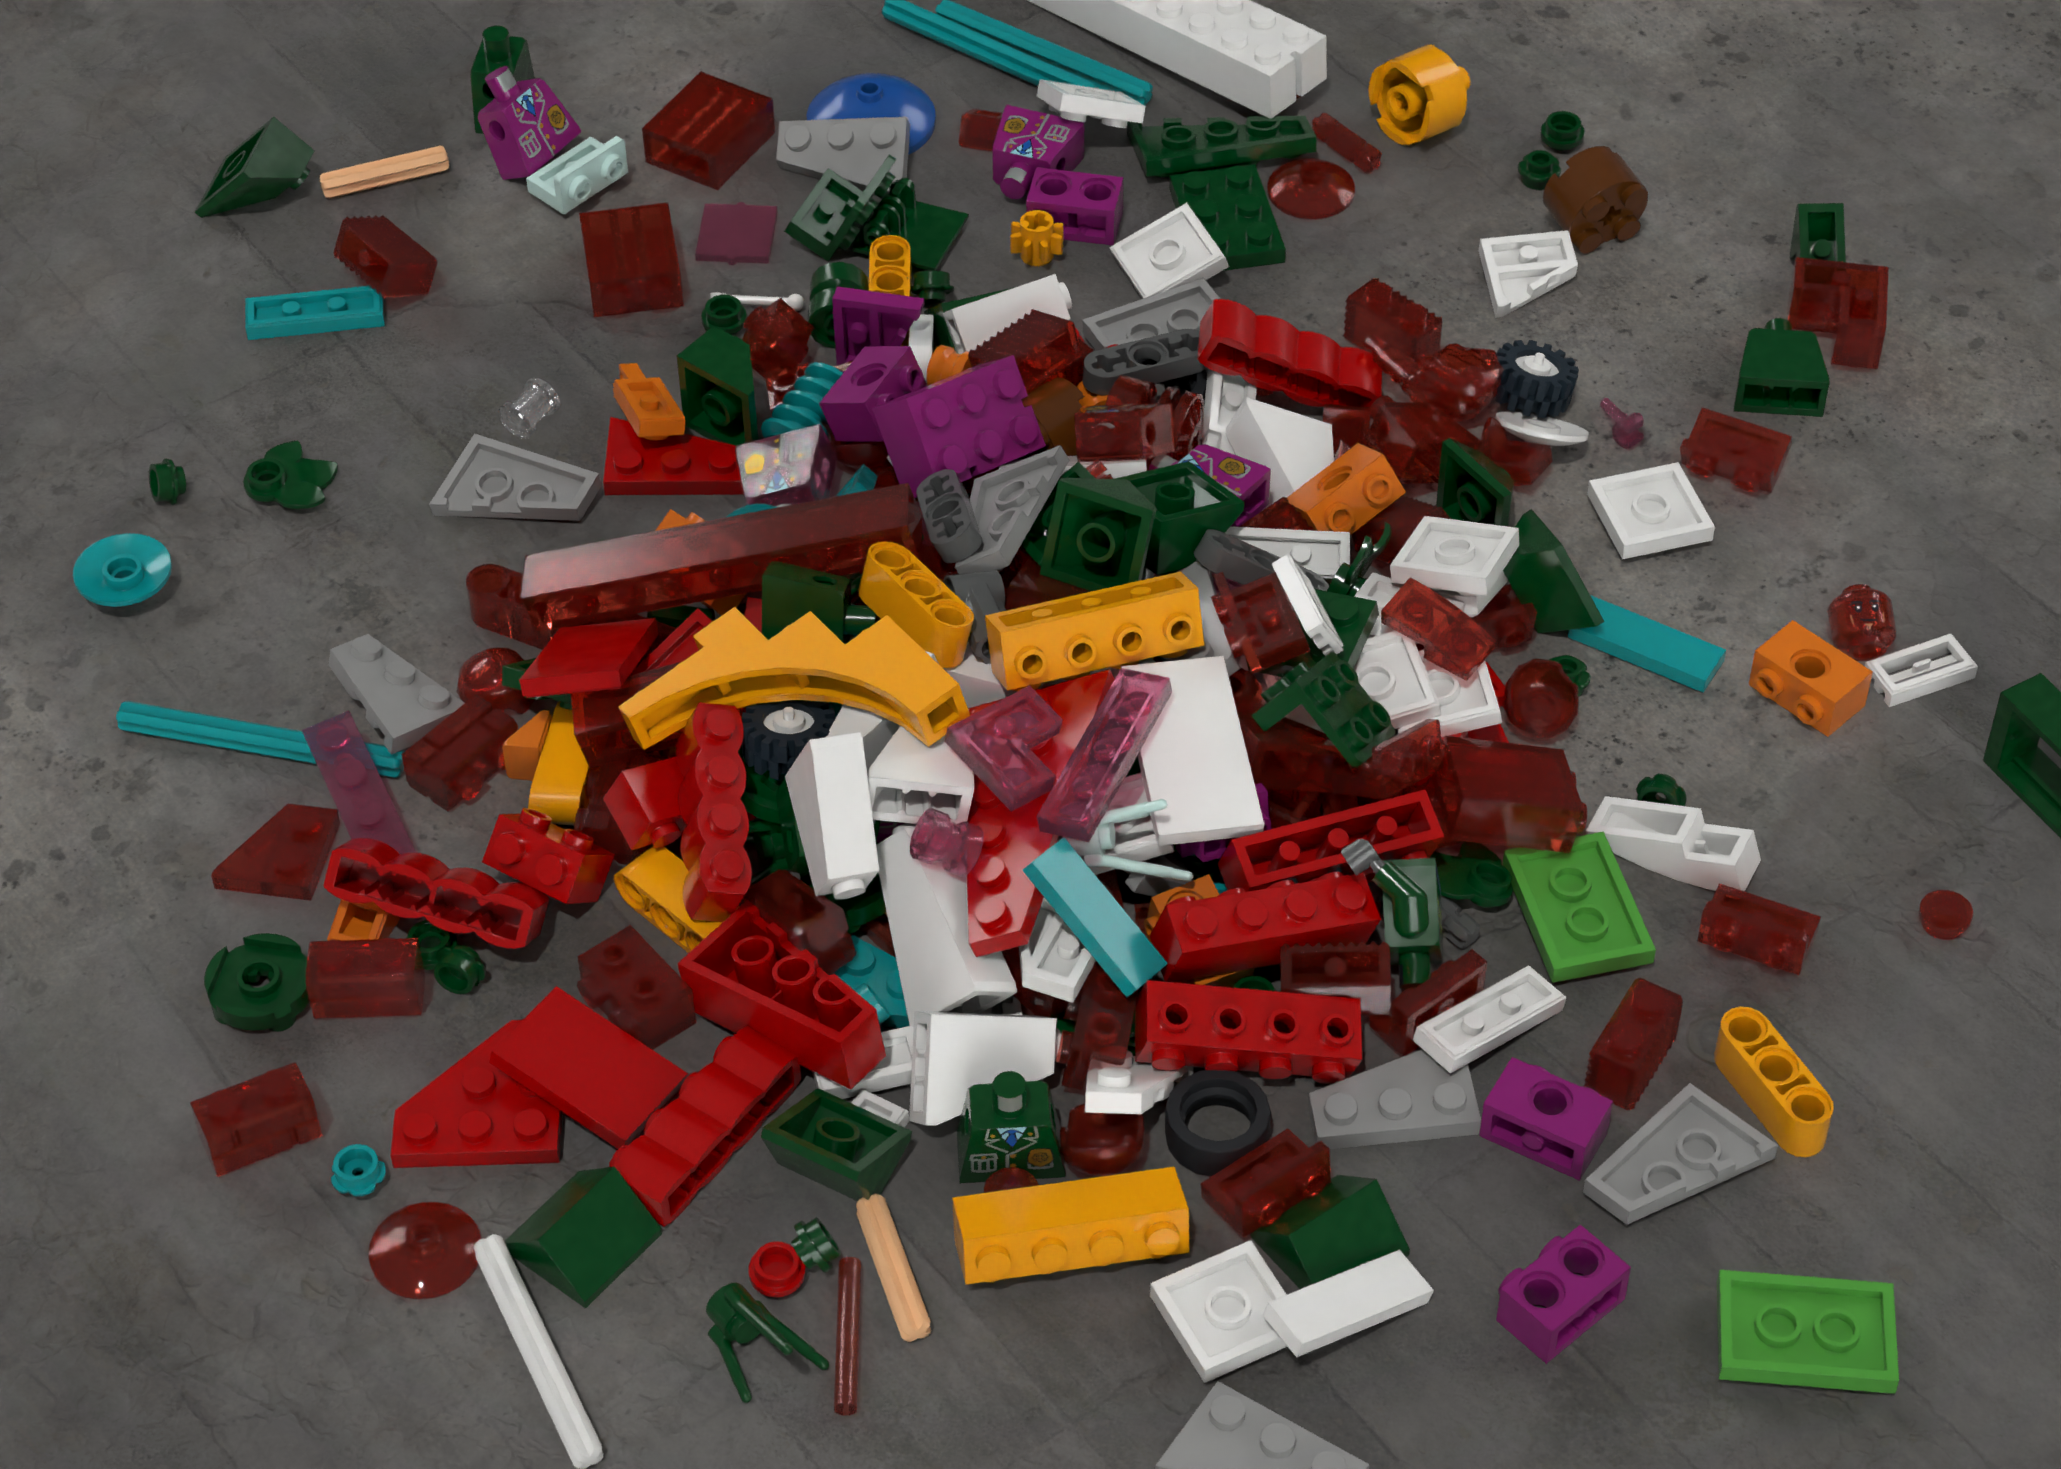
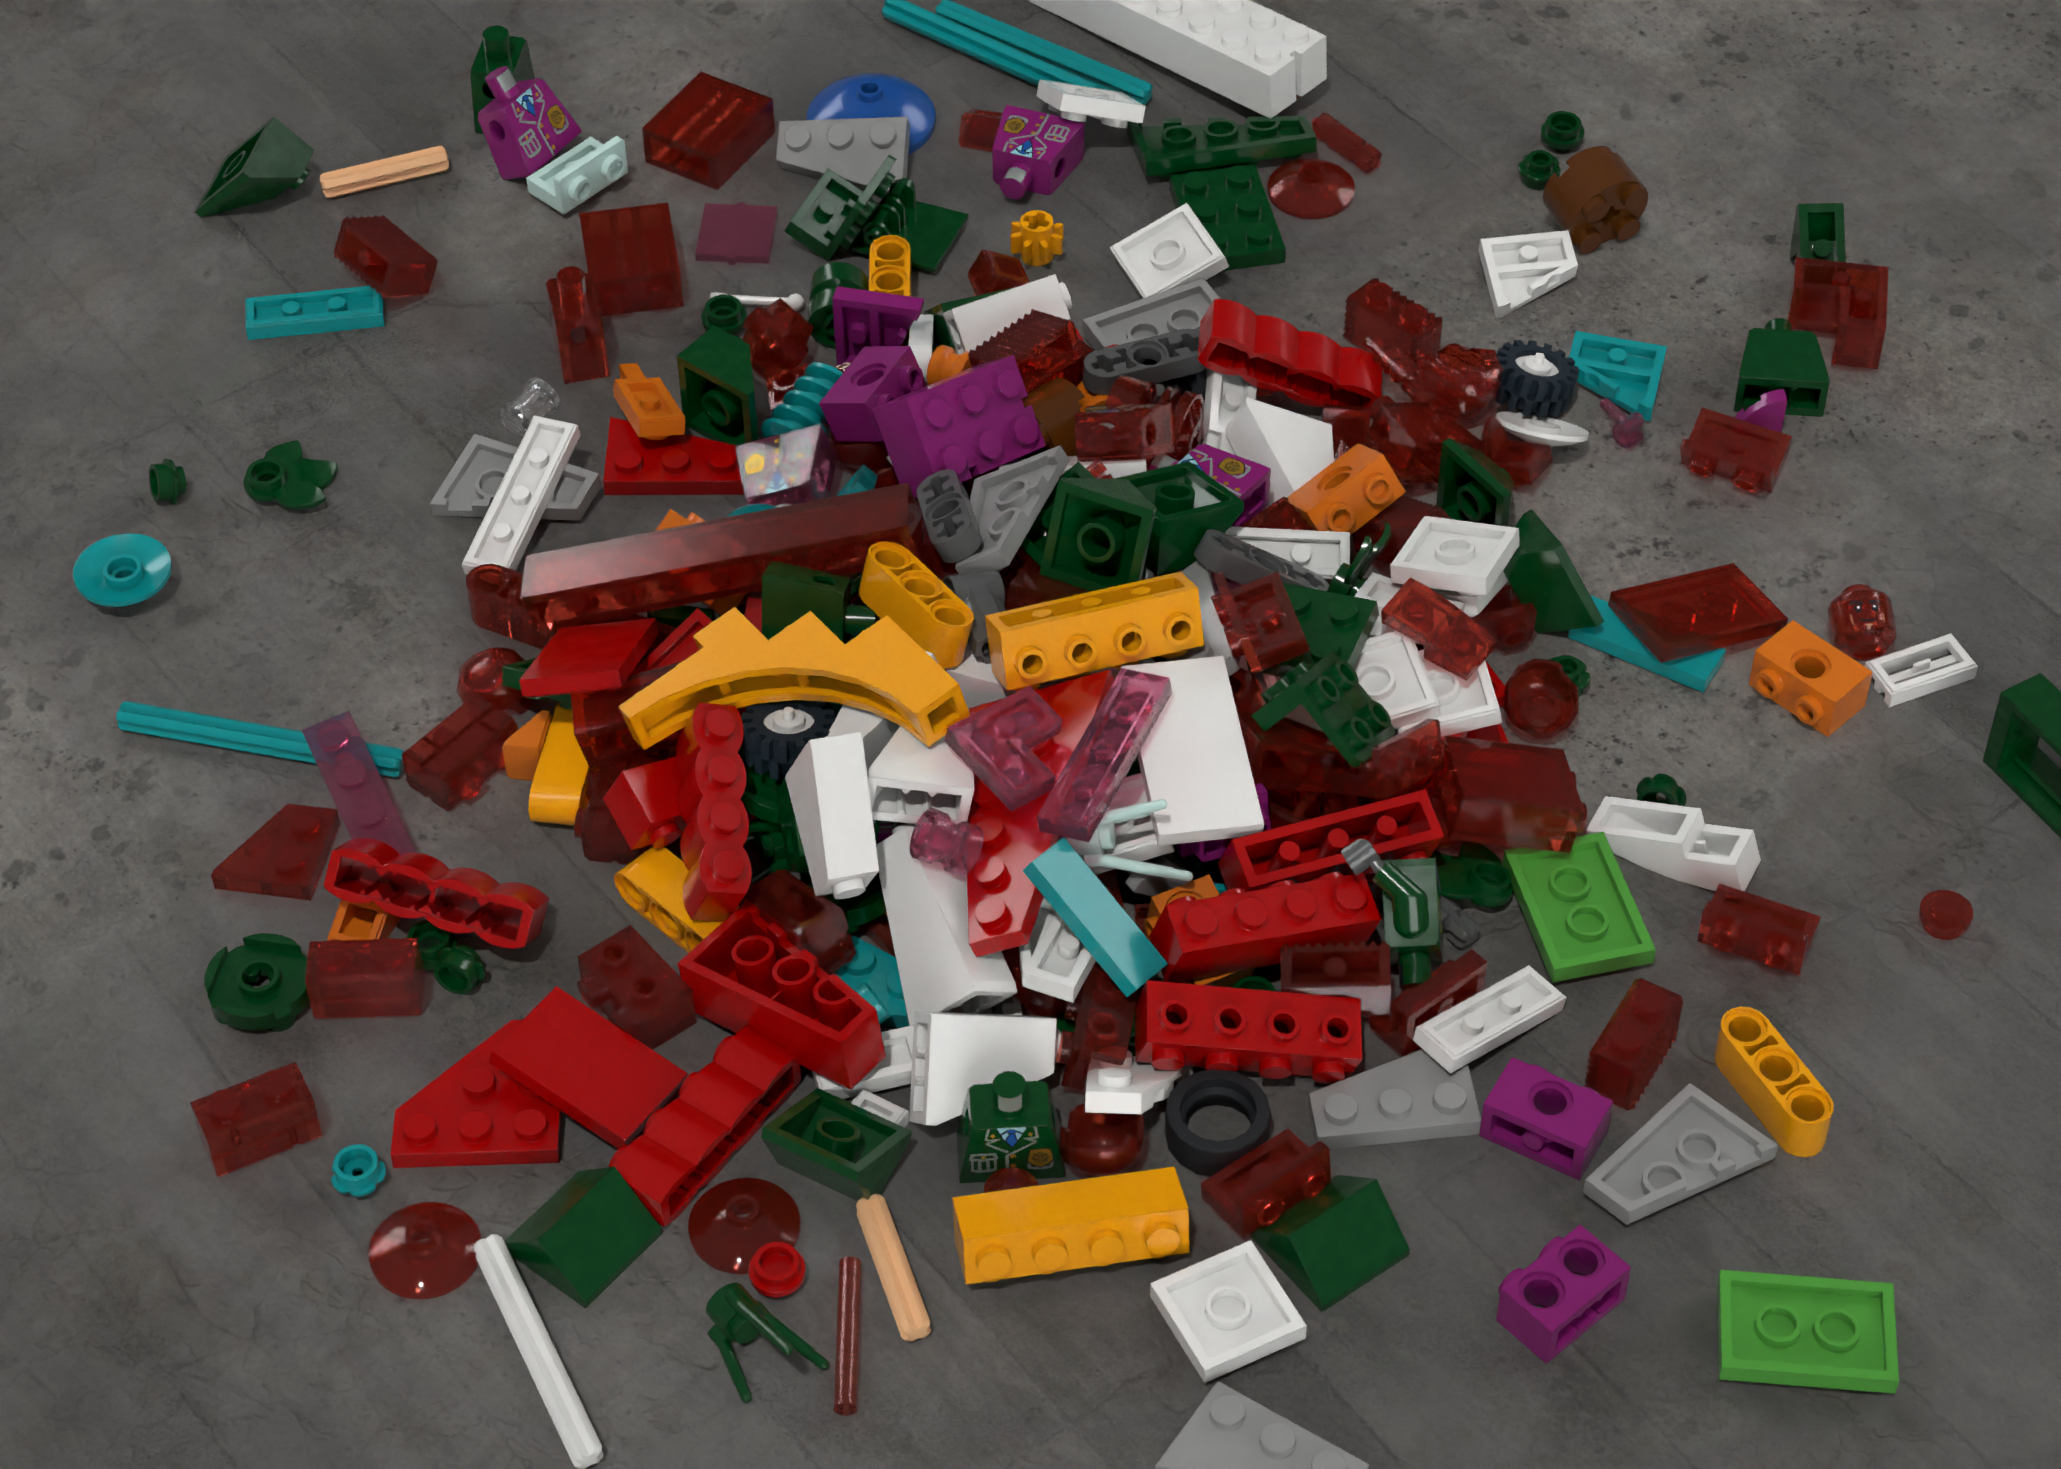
light grey wing [329,634,469,755] -> none
red brick [482,808,615,904] -> none
dark green plate [791,1217,841,1273] -> none
dark green plate [911,271,954,304] -> none
magenta brick [1026,167,1124,246] -> none
white tile [1263,1250,1434,1357] -> none
white tile [1272,554,1344,656] -> none
light orange brick [1368,44,1471,145] -> none
white plate [1587,462,1715,559] -> none
none -> white tile [461,415,581,584]
none -> clear red torso [545,266,610,384]
none -> clear red dish [688,1178,801,1274]
none -> clear red slope [968,249,1030,296]
none -> teal wing [1569,331,1667,421]
none -> clear red tile [1608,563,1788,663]
none -> magenta tile [1731,389,1787,438]

